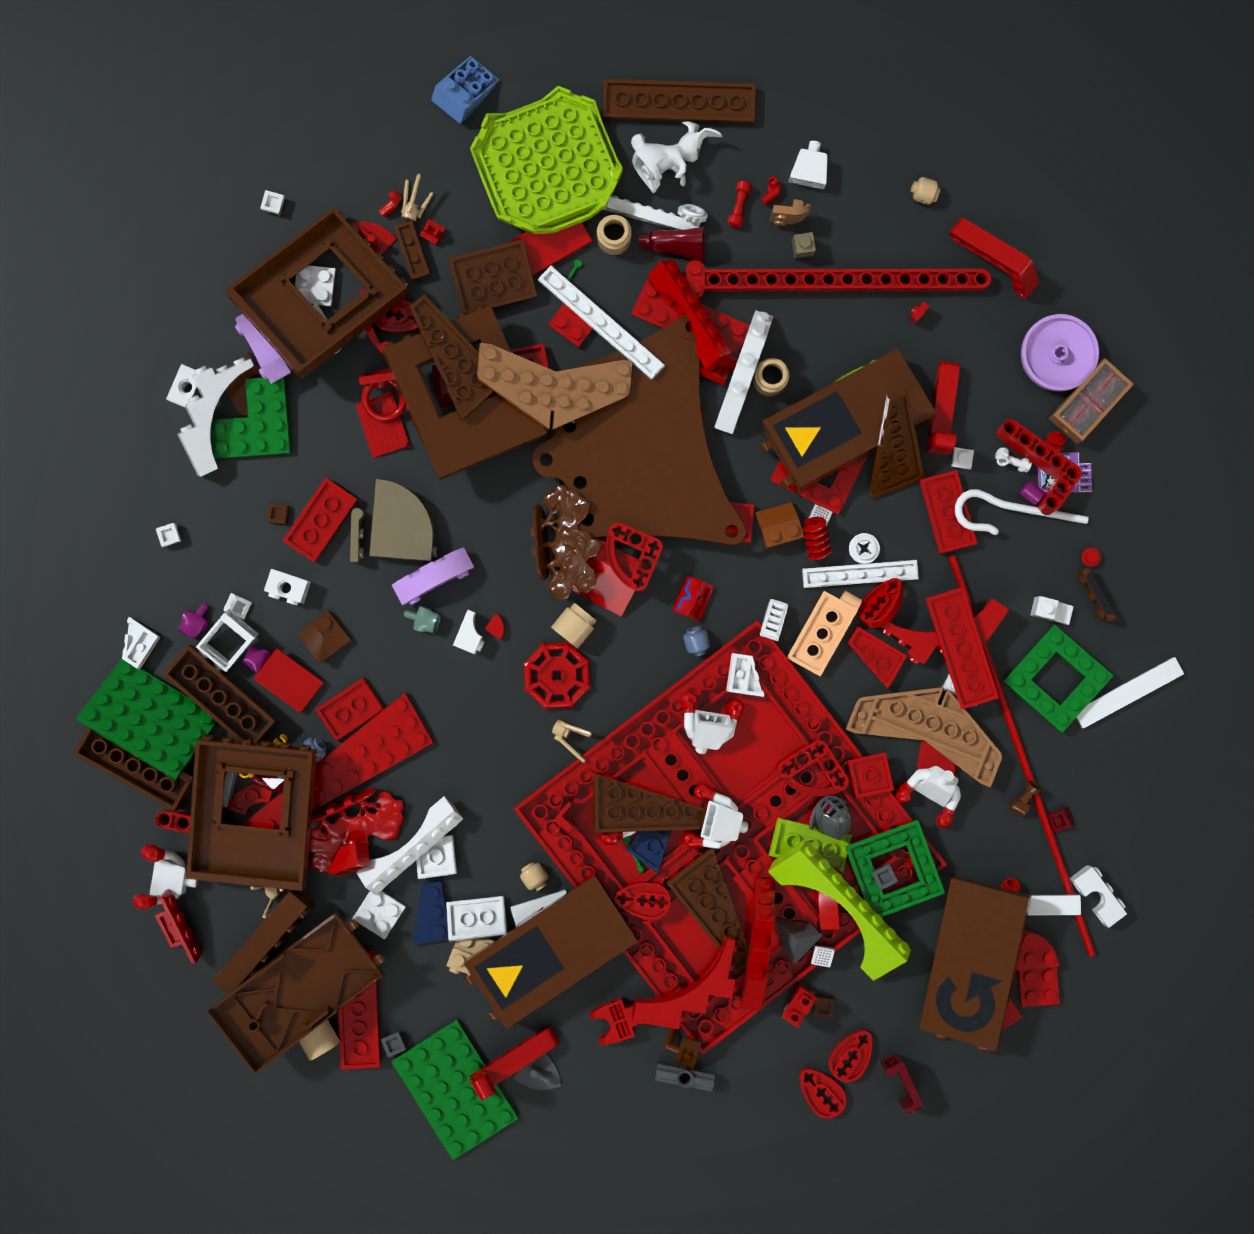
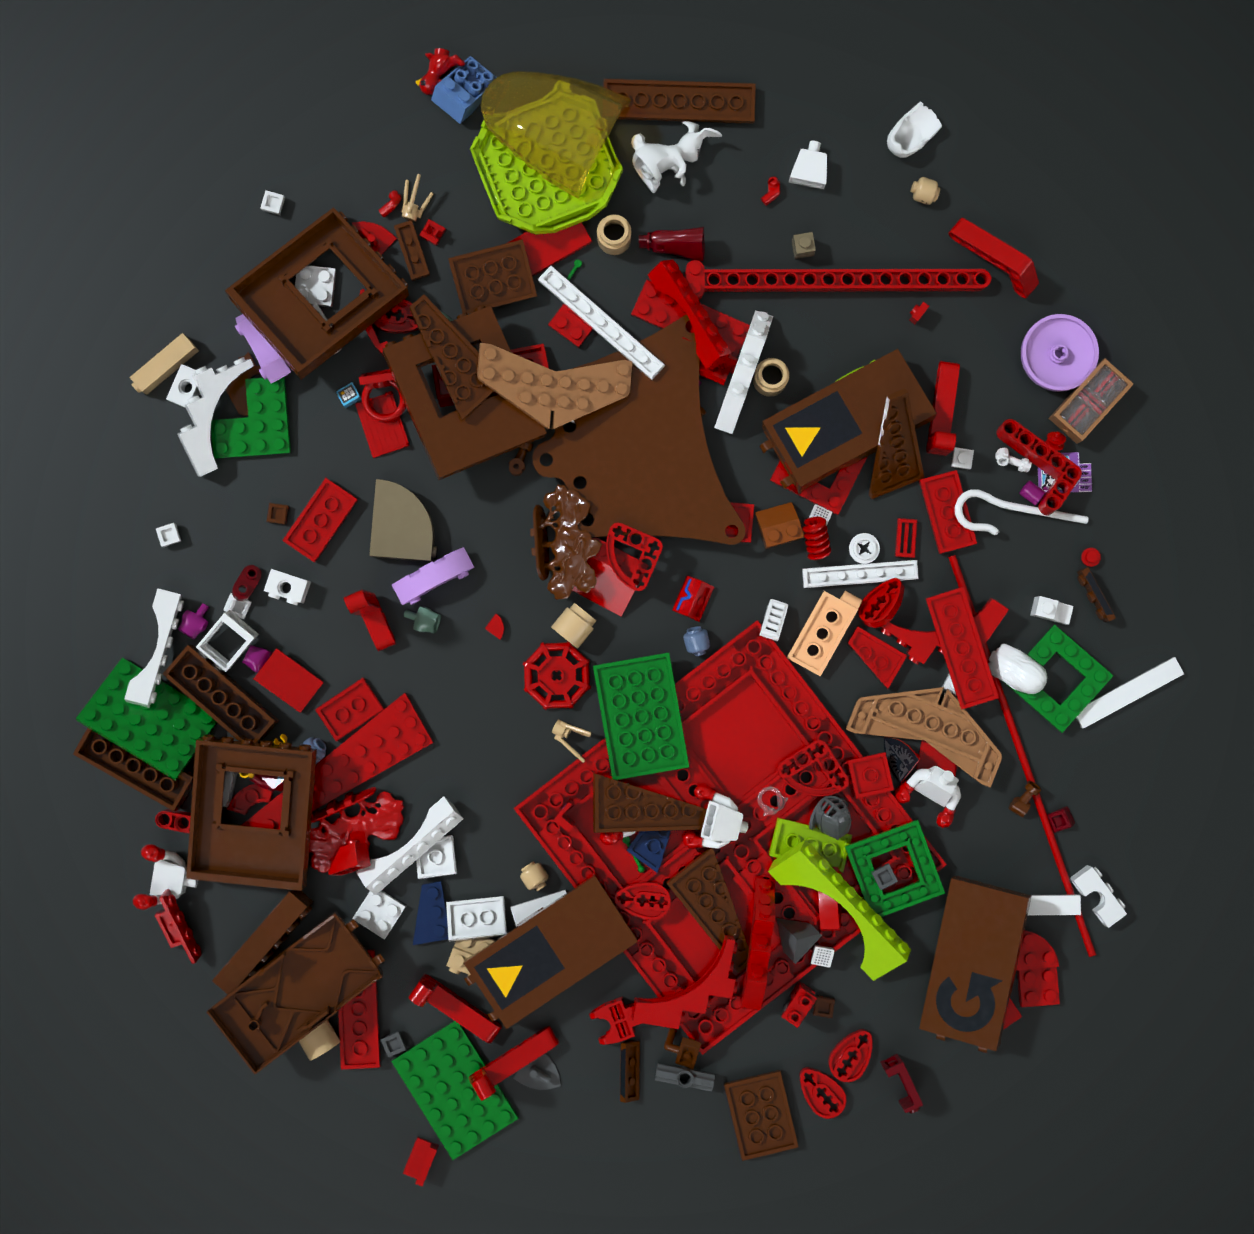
white wing [122,617,161,669] -> none
tan plant [251,886,284,918] -> none
reddish brown plate [297,610,352,664] -> none
dark tan plate [350,508,366,563] -> none
white arch [453,610,485,654] -> none
white piece [603,196,700,230] -> none
white gear [677,204,708,223] -> none
white torso [681,692,744,754] -> none
white wing [726,653,764,697] -> none
red piece [727,180,752,228] -> none
medium nougat slope [770,199,811,226] -> none
red plate [1001,878,1020,892] -> none
none -> white arch [124,589,184,708]
none -> tan brick [130,333,199,395]
none -> dark red plate [232,565,261,601]
none -> slope [336,382,361,408]
none -> red beam [344,589,396,651]
none -> red panel [403,1137,439,1186]
none -> red beam [408,974,502,1044]
none -> red animal [415,48,465,95]
none -> clear yellow windscreen [481,71,631,198]
none -> reddish brown leg [508,443,533,476]
none -> green plate [593,653,689,780]
none -> reddish brown plate [620,1040,640,1103]
none -> reddish brown plate [724,1070,798,1161]
none -> clear piece [757,786,788,816]
none -> shield [884,737,920,784]
none -> white hair [887,102,942,158]
none -> red tile [895,518,917,558]
none -> white hair [988,643,1047,694]

